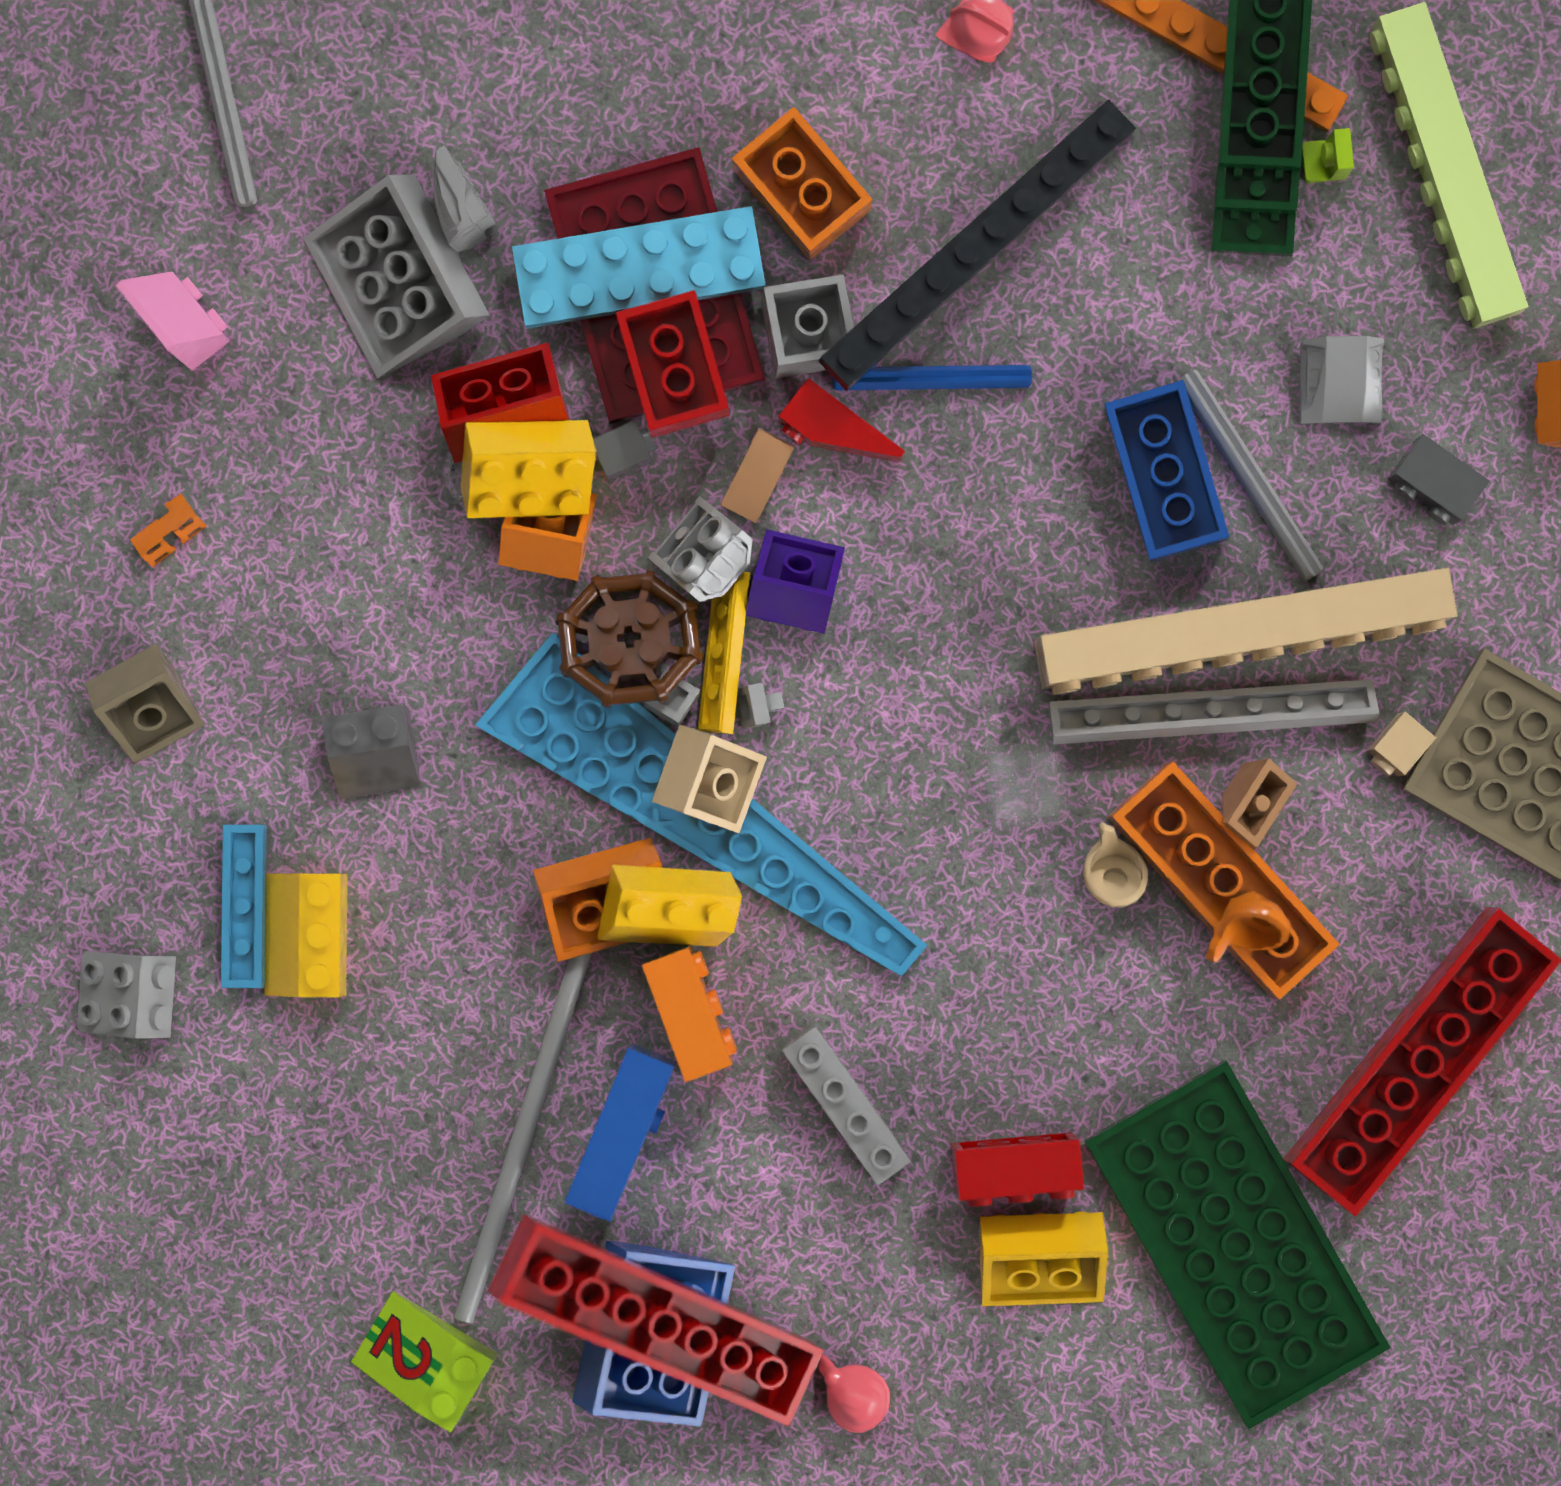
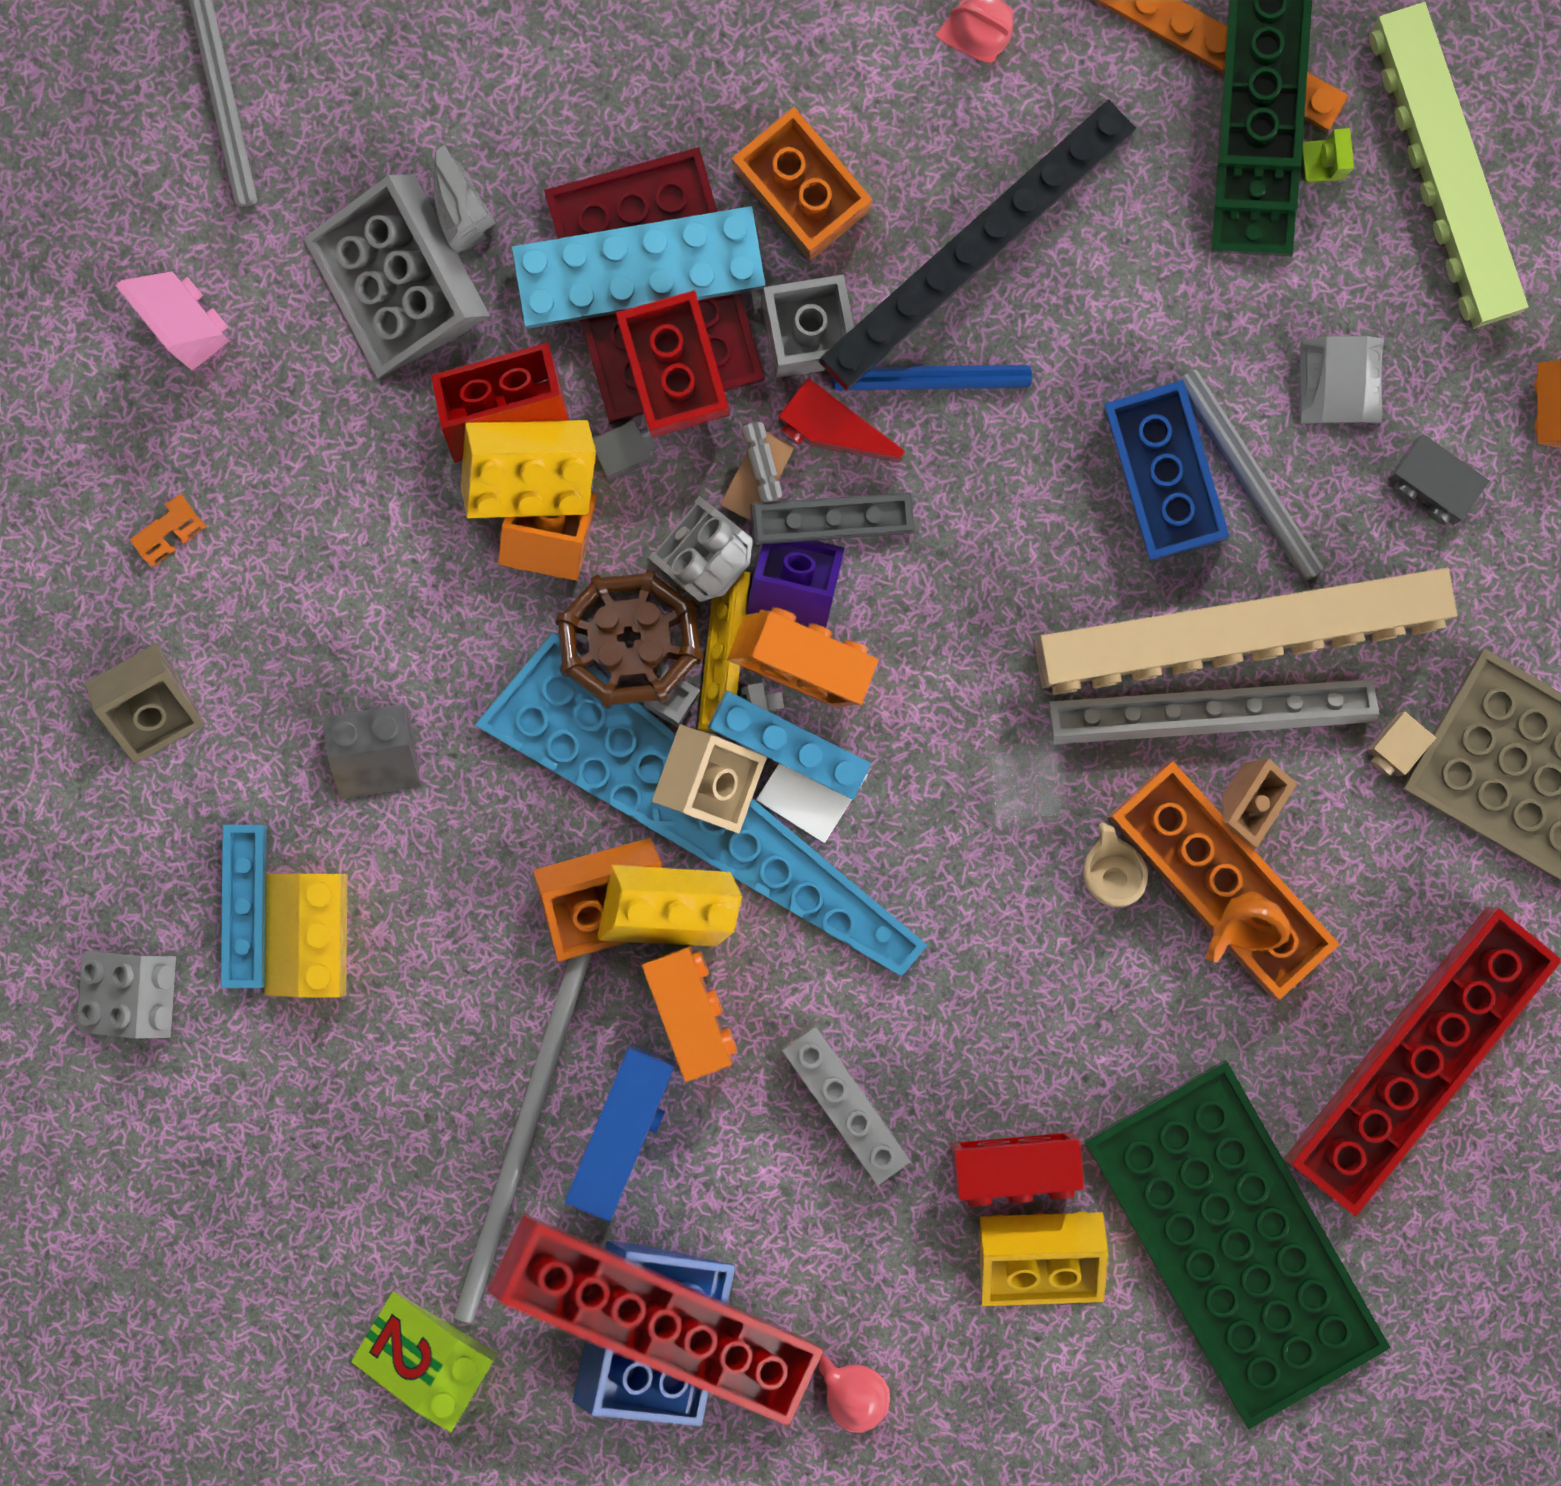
none -> dark azure plate [707,691,871,800]
none -> orange brick [727,608,879,707]
none -> light grey axle [742,422,782,502]
none -> dark grey tile [750,492,915,545]
none -> white tile [756,764,868,843]

